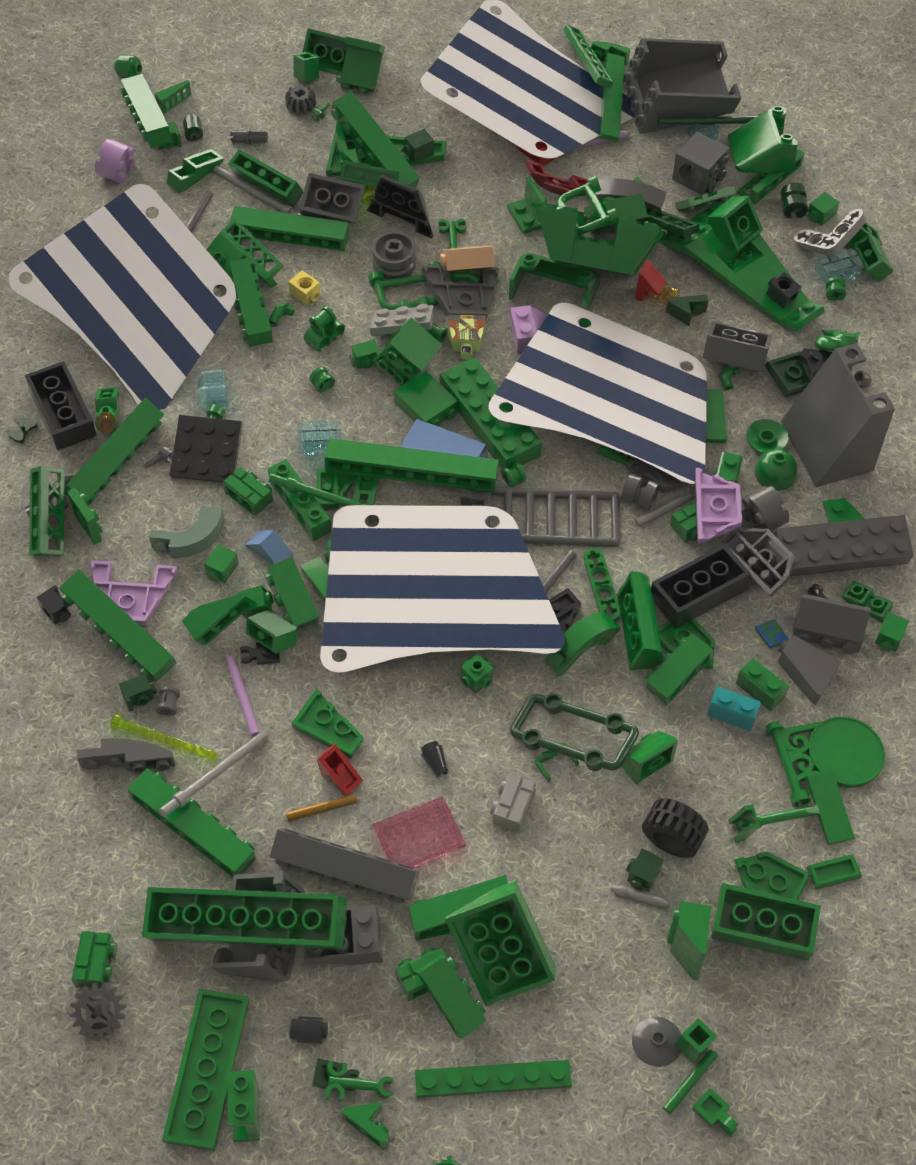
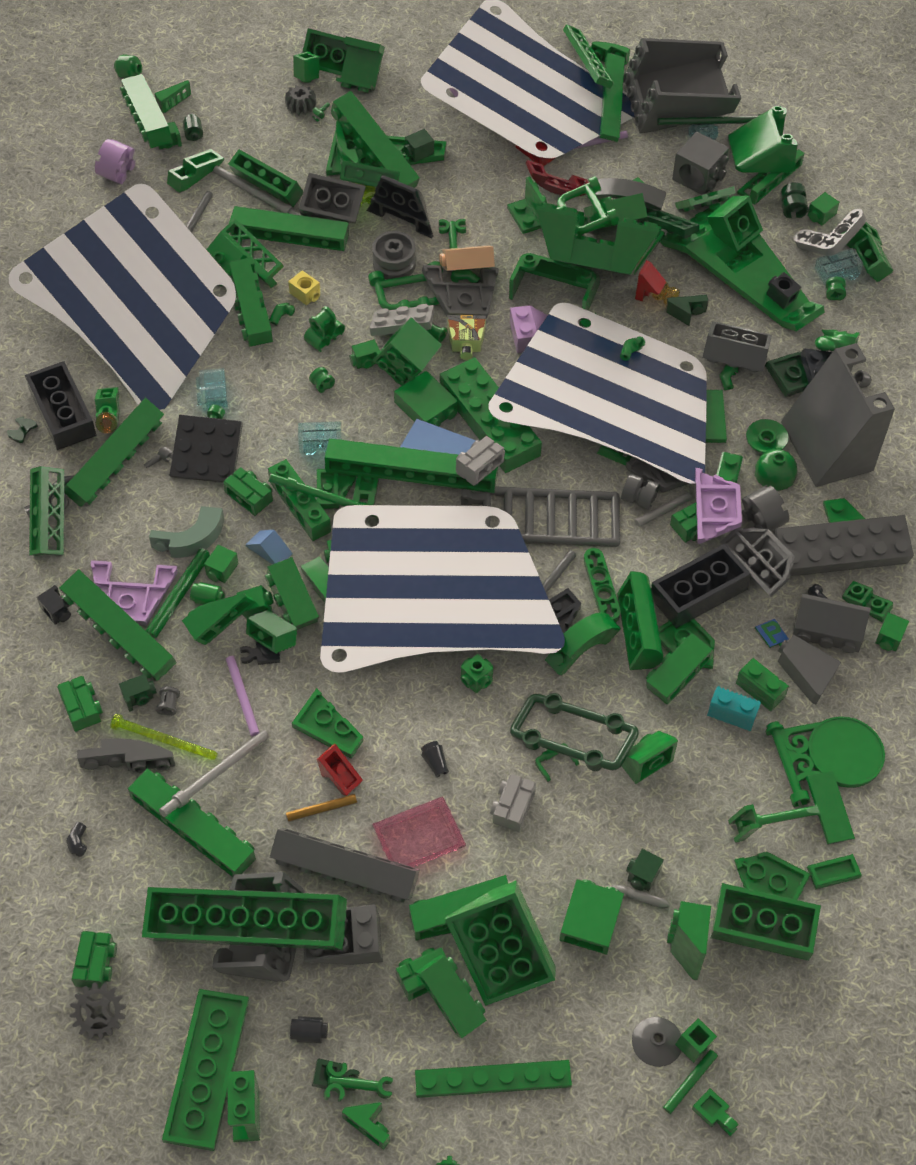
green plate [67,488,103,545] -> none
dark grey axle [230,129,269,144] -> none
green wheel [501,462,526,487] -> none
black tyre [641,798,709,858] -> none
none -> green brick [57,676,103,732]
none -> black arm [66,822,87,857]
none -> green axle [146,548,210,638]
none -> green brick [190,582,225,605]
none -> light grey brick [456,436,505,485]
none -> green brick [559,879,624,955]
none -> green arm [620,336,646,361]

